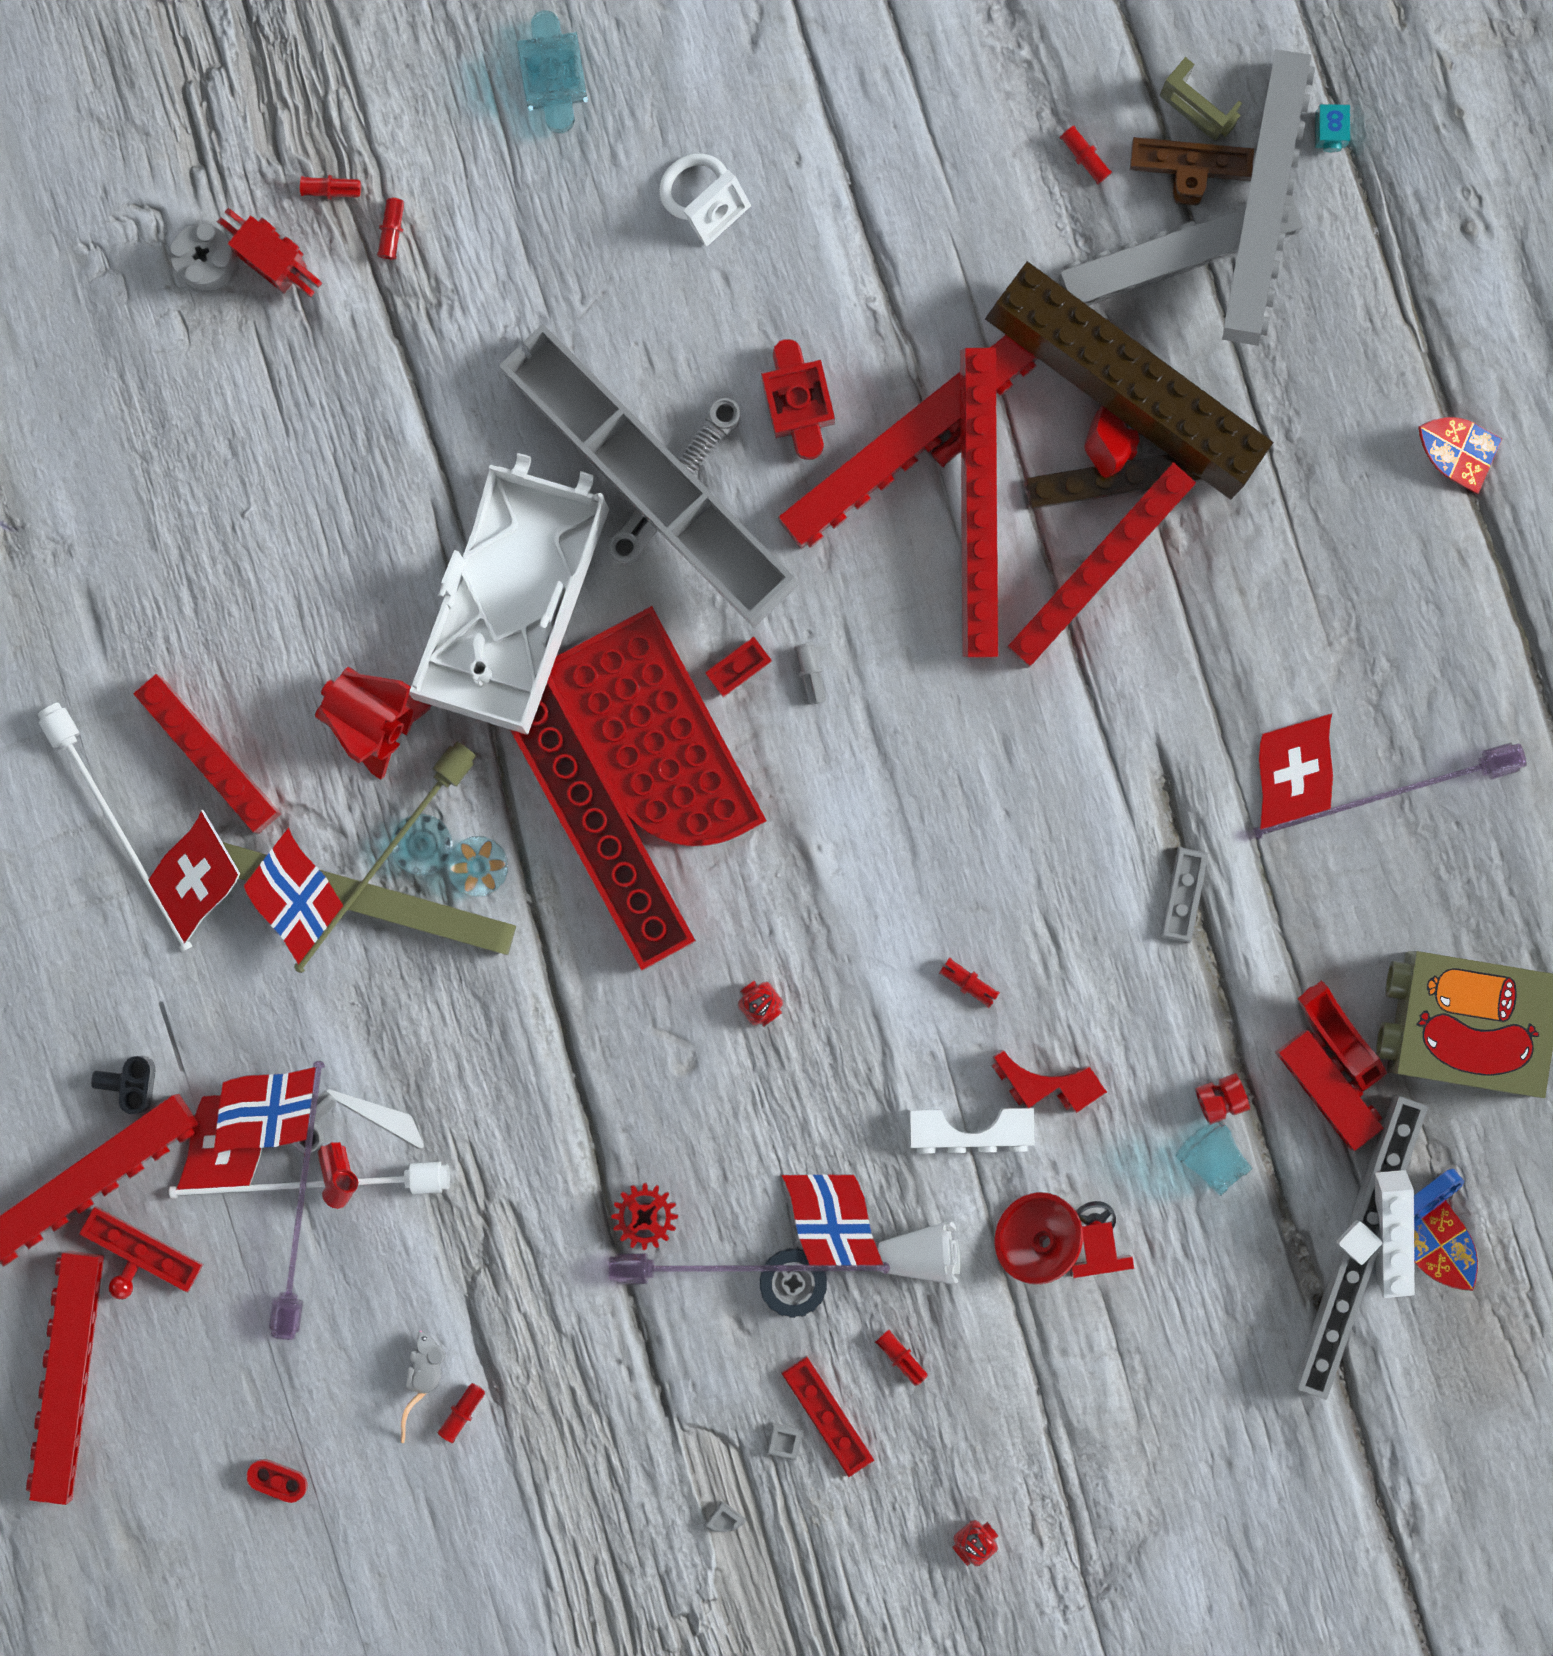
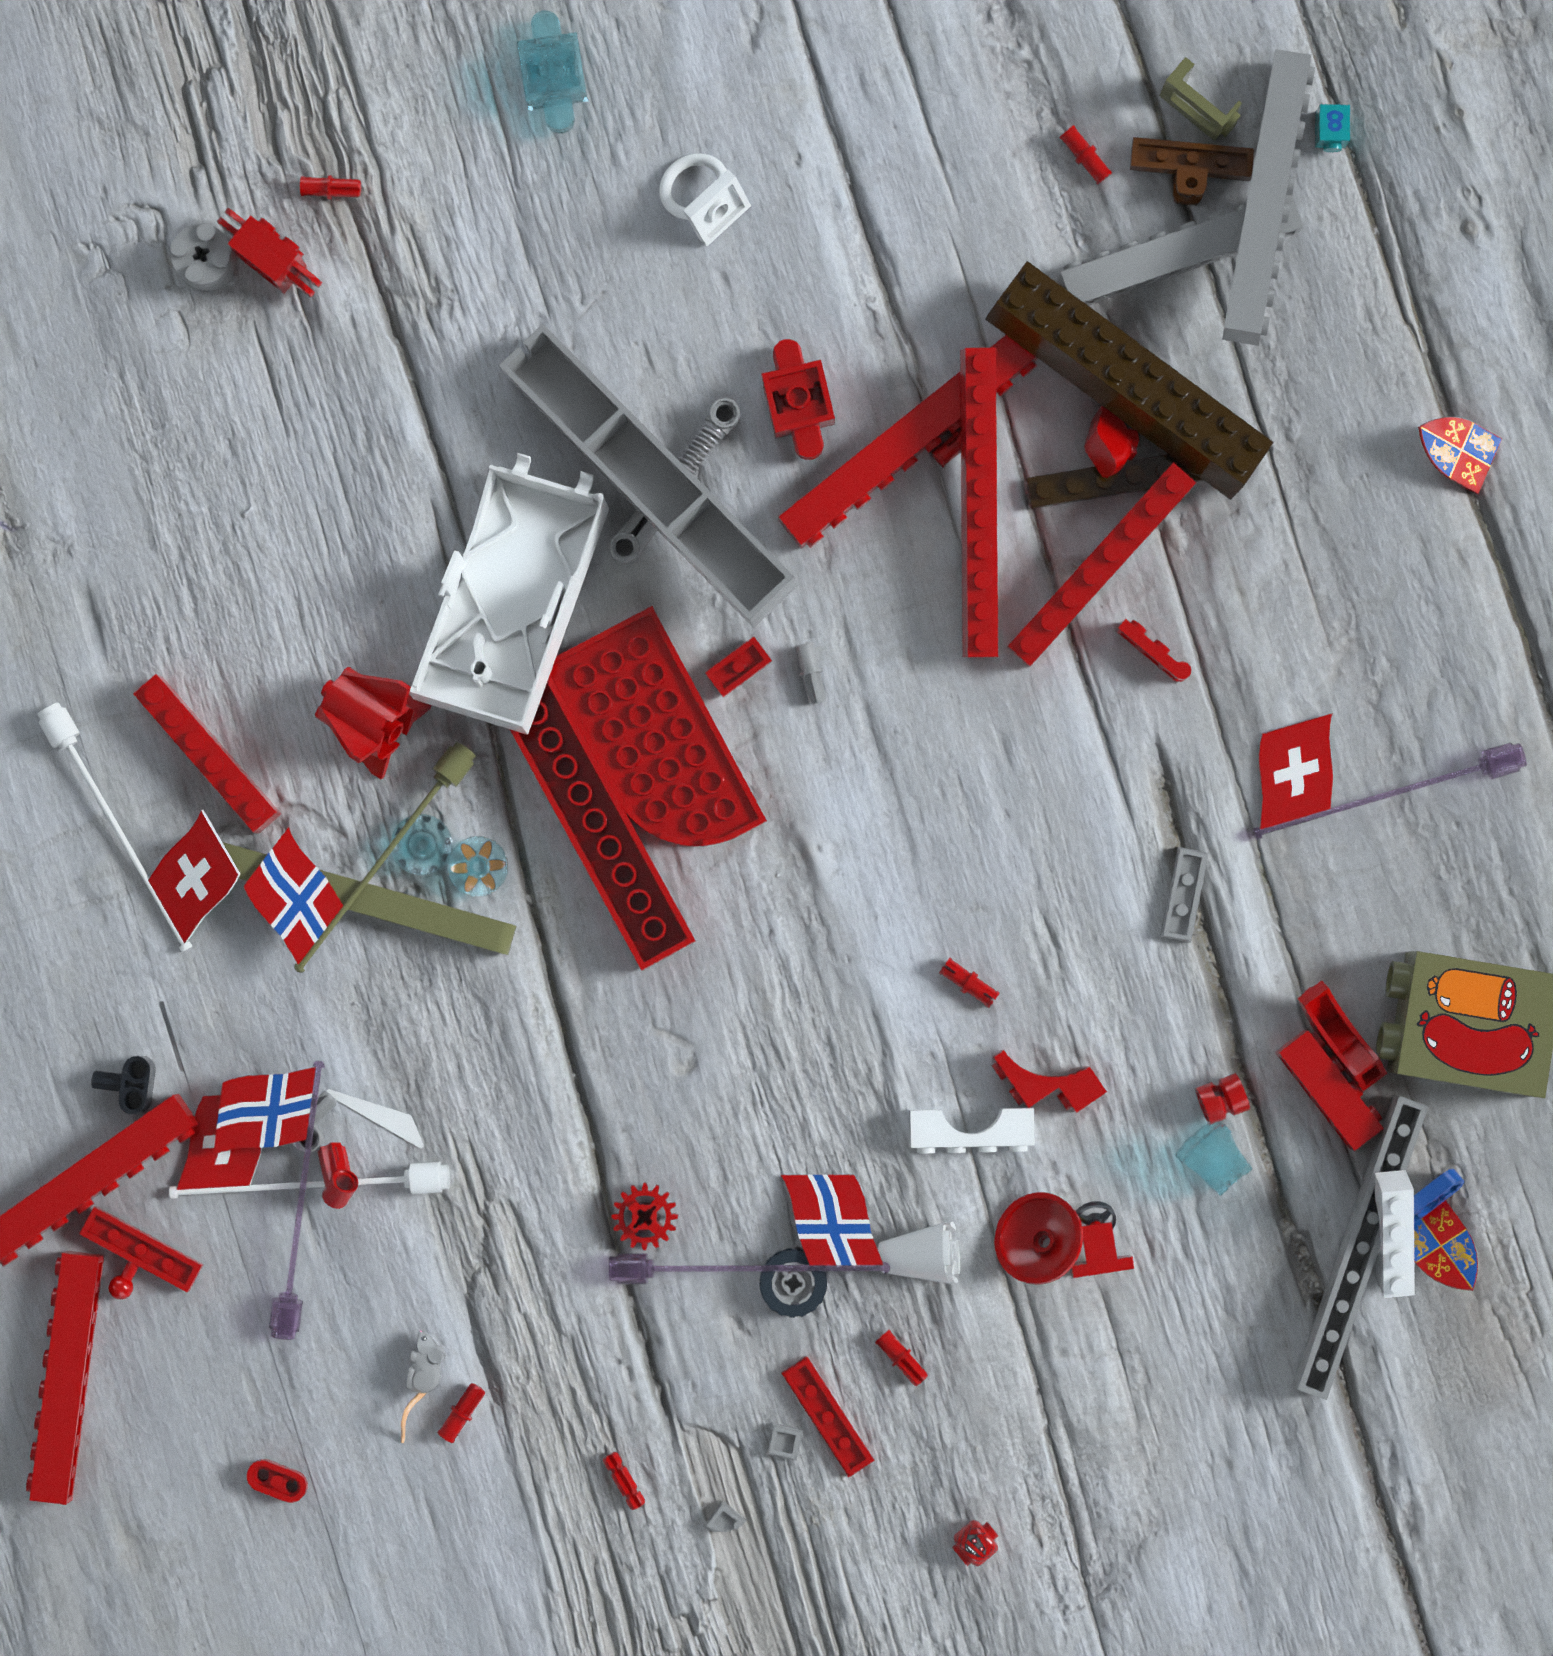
red axle [377,197,404,260] -> none
red head [738,981,783,1027] -> none
white piece [1336,1220,1382,1265] -> none
none -> red axle [603,1452,645,1510]
none -> red plate [1115,619,1192,682]

